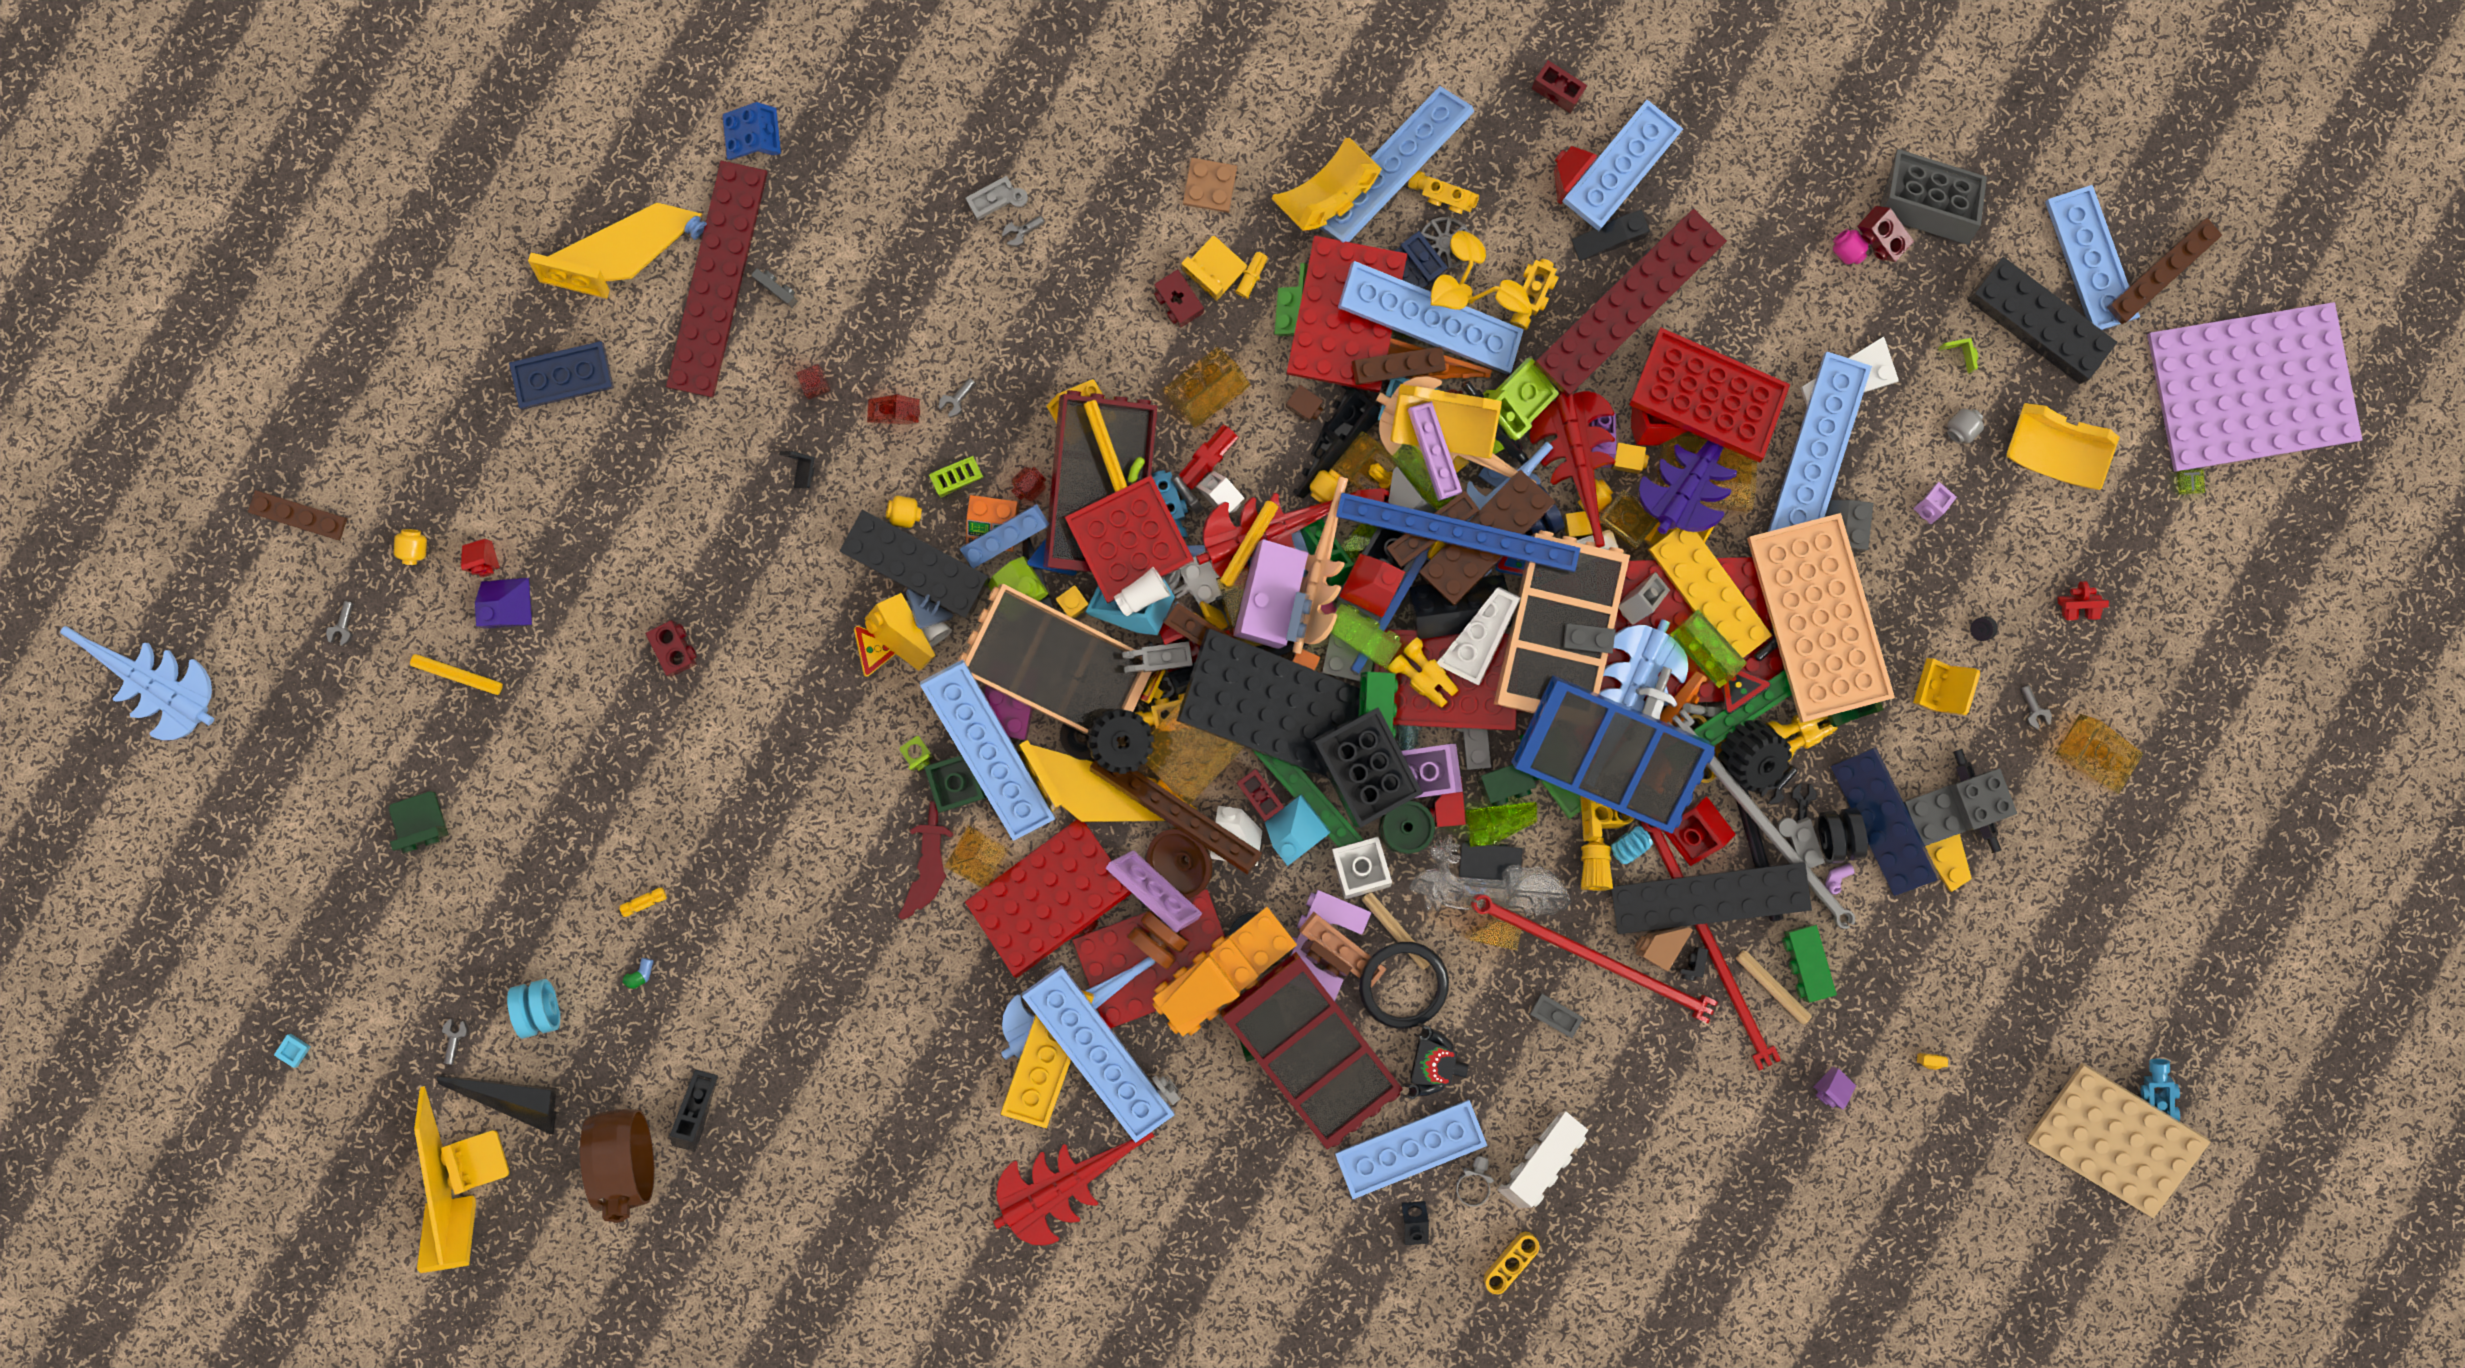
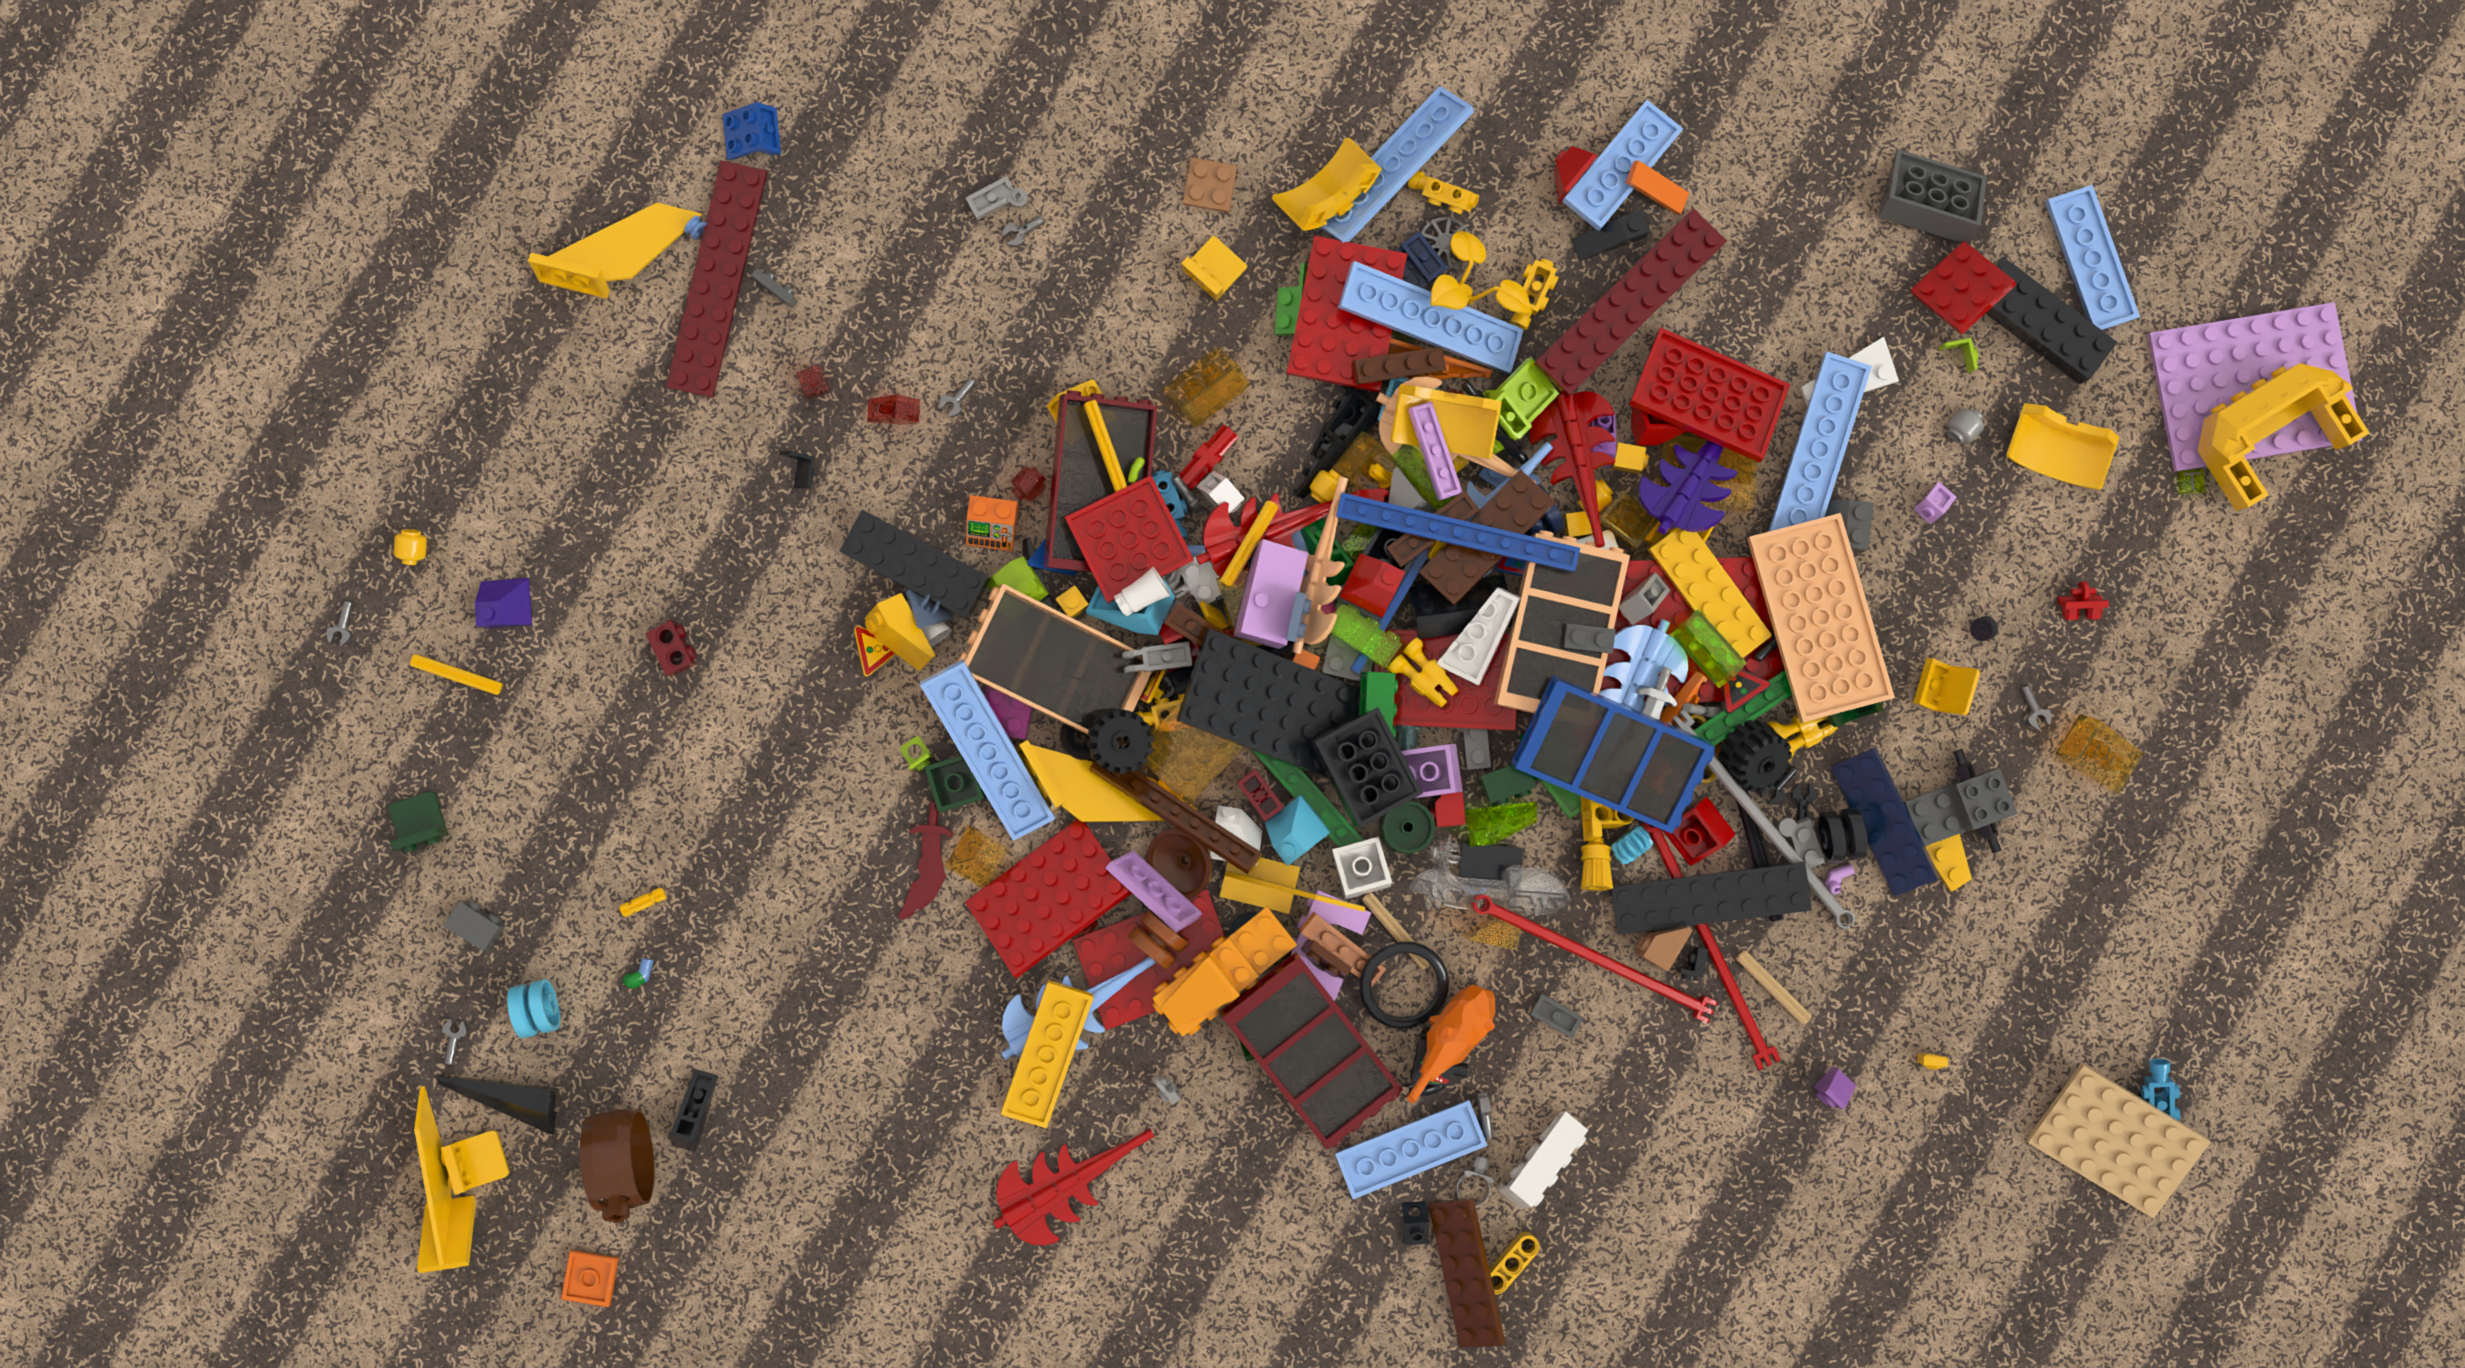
light blue animal [60,626,214,740] -> none
reddish brown plate [248,490,347,541] -> none
medium azure plate [274,1034,311,1068] -> none
red slope [461,539,500,577] -> none
dark blue plate [509,341,614,410] -> none
yellow head [886,495,922,528] -> none
lime slope [929,456,983,498] -> none
medium blue plate [960,504,1049,568] -> none
light blue plate [1022,965,1175,1143] -> none
dark red brick [1153,269,1204,328] -> none
yellow axle [1235,252,1268,299] -> none
reddish brown brick [1286,385,1324,423] -> none
dark red brick [1531,60,1588,114] -> none
green brick [1782,924,1837,1003] -> none
dark pink head [1833,229,1869,265] -> none
dark red brick [1857,206,1914,262] -> none
reddish brown plate [2107,218,2222,325] -> none
none -> dark grey brick [443,899,506,952]
none -> orange plate [561,1249,619,1307]
none -> yellow piece [1219,858,1365,914]
none -> orange piece [1407,985,1496,1103]
none -> reddish brown plate [1428,1198,1506,1348]
none -> flat silver bar [1477,1092,1493,1139]
none -> orange tile [1625,160,1689,215]
none -> red plate [1910,241,2016,335]
none -> yellow wedge [2197,363,2369,511]

